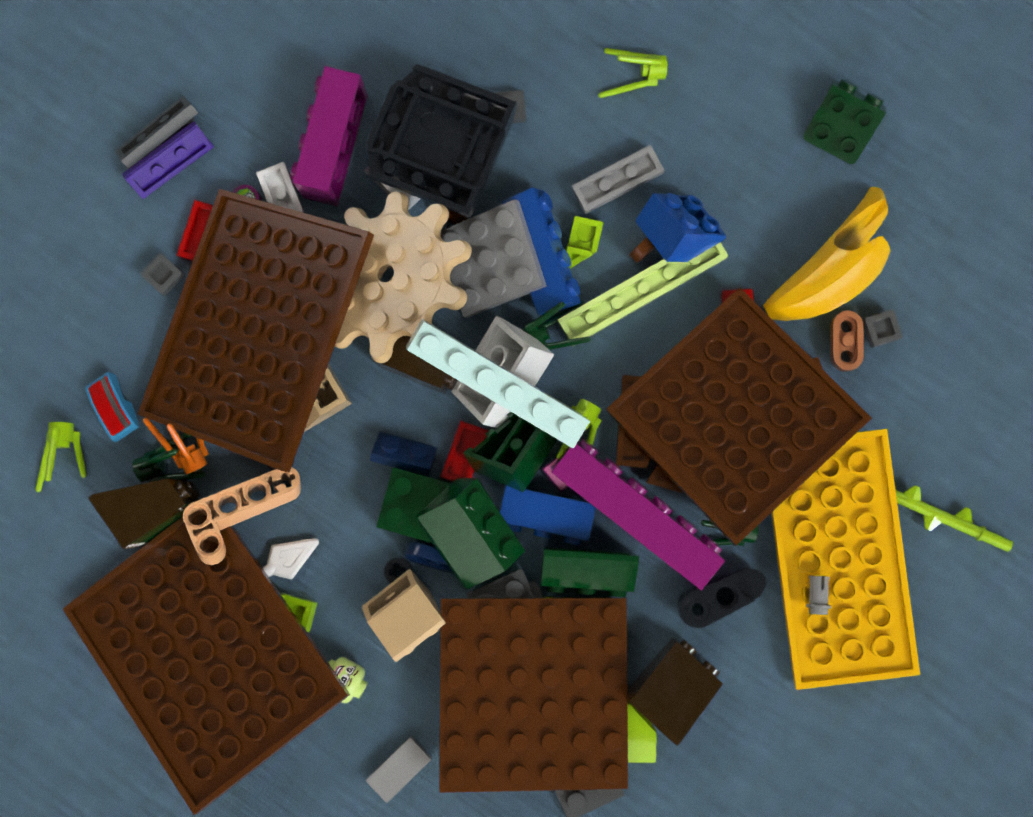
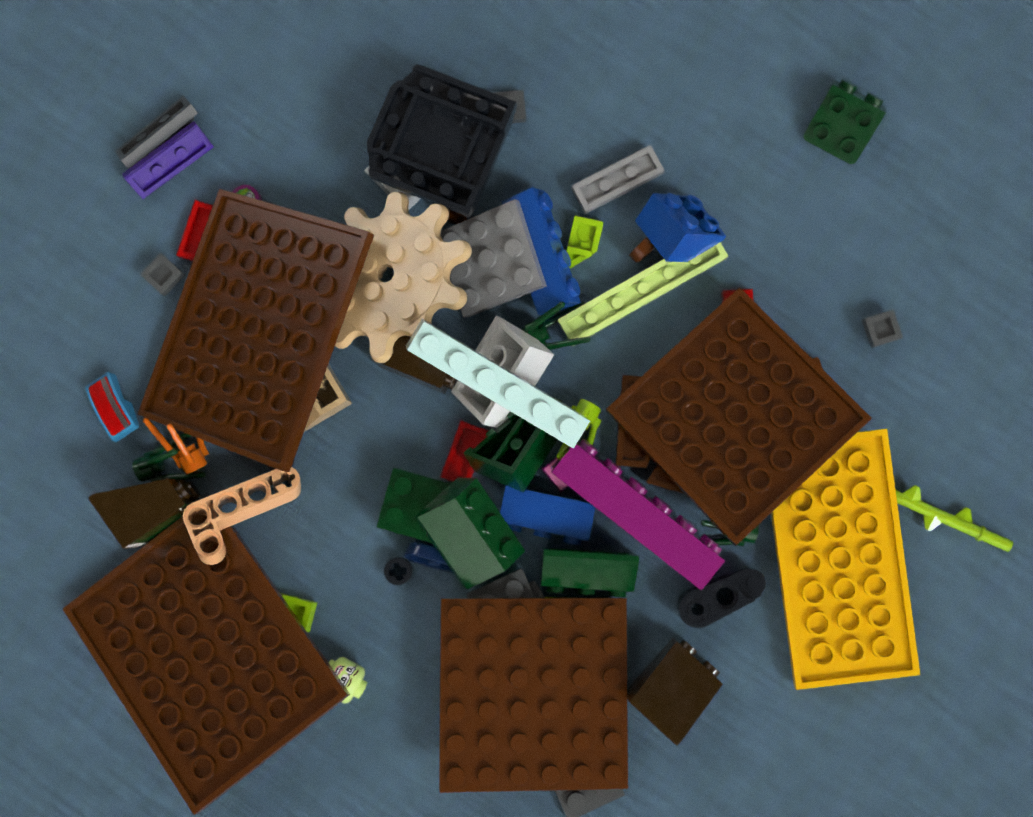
lime plant [35,422,87,492] -> none
white hinge [256,161,305,213] -> none
white piece [263,538,319,580] -> none
magenta brick [291,66,368,207] -> none
tan slope [361,569,446,662] -> none
light grey tile [366,735,432,803] -> none
dark blue plate [370,432,438,477] -> none
lime plant [598,48,668,98] -> none
lime slope [627,699,657,763] -> none
yellow piece [760,187,891,321] -> none
light grey pin [806,575,832,615] -> none
nougat plate [830,310,864,372] -> none

